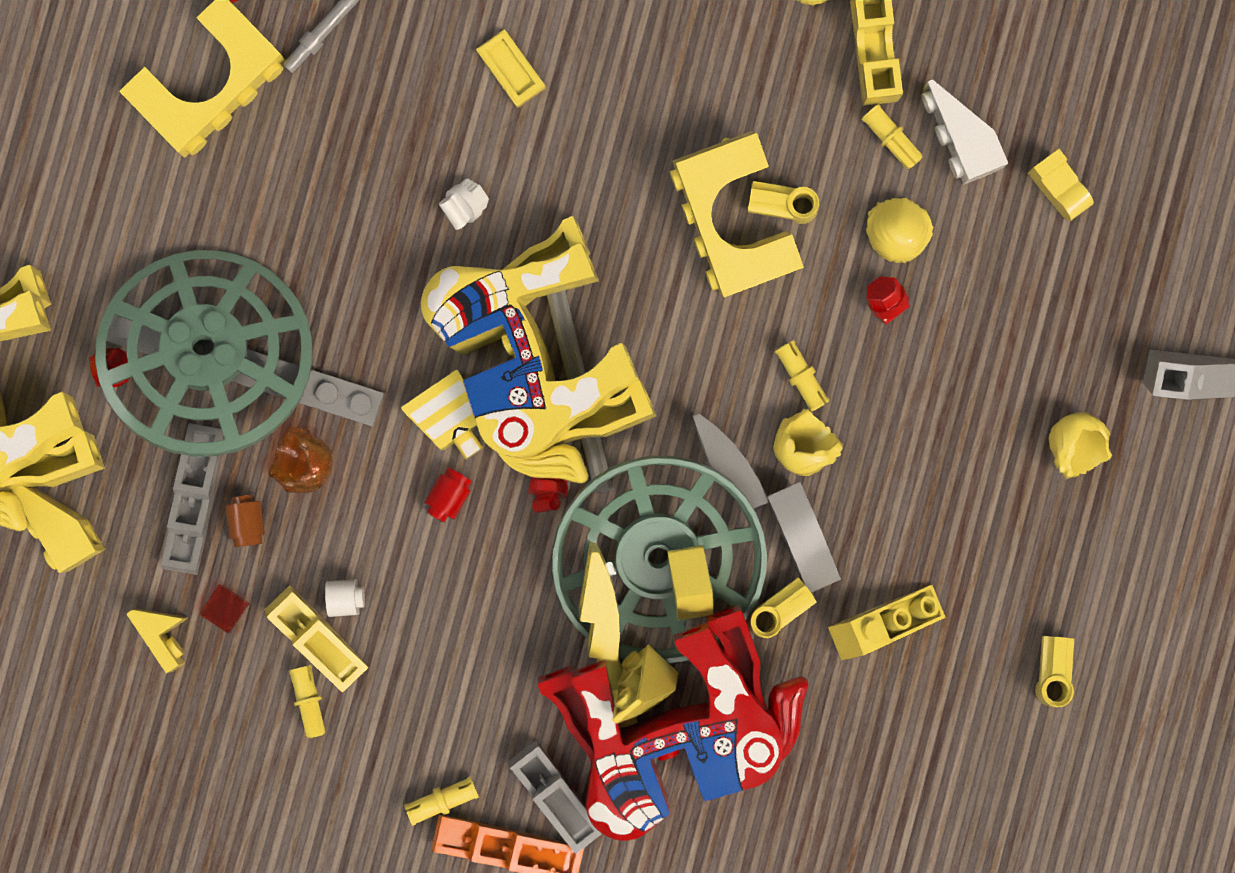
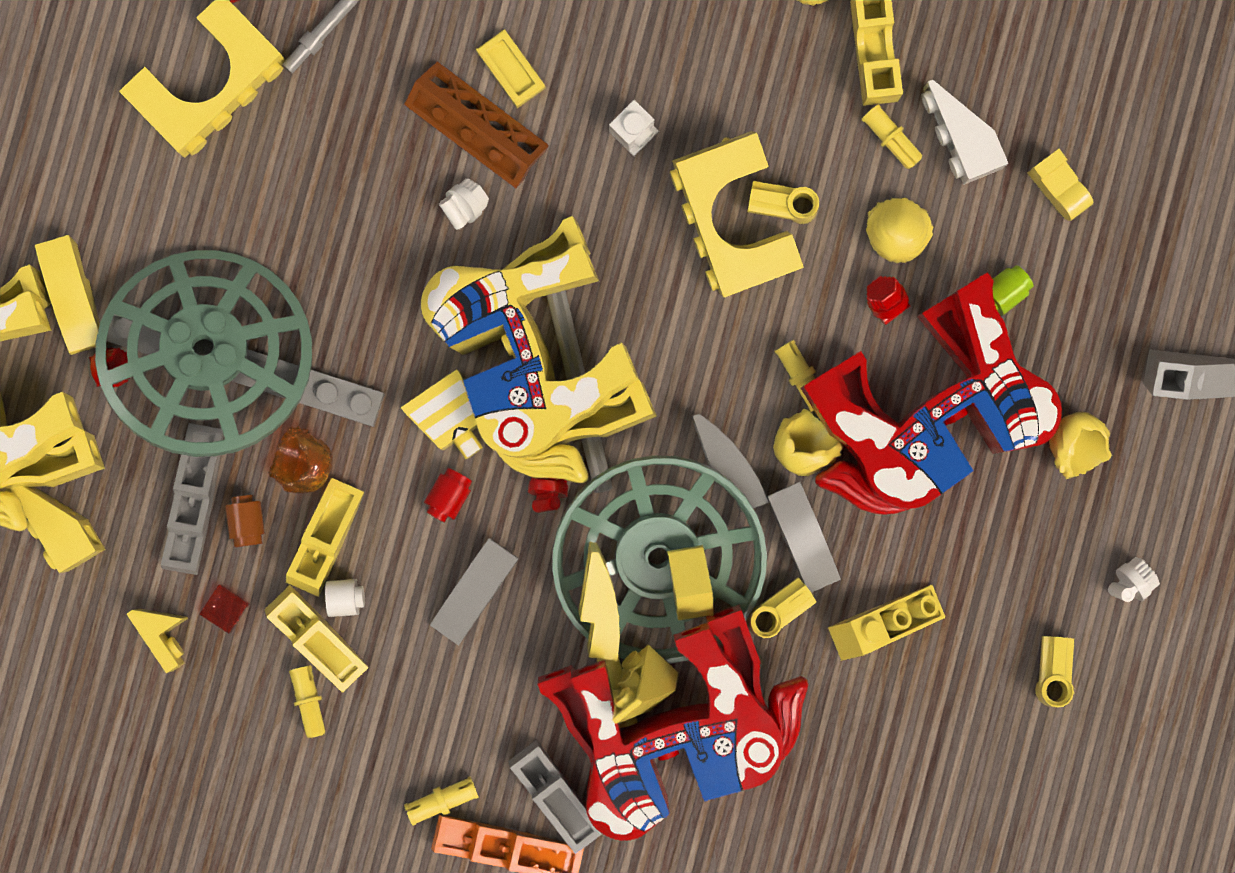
none -> light yellow slope [35,235,100,355]
none -> light yellow slope [286,478,364,597]
none -> dark orange fence [404,62,549,188]
none -> light grey slope [430,538,519,646]
none -> white brick [609,100,659,156]
none -> animal [801,272,1062,515]
none -> lime brick [993,265,1034,316]
none -> white piece [1108,557,1160,602]

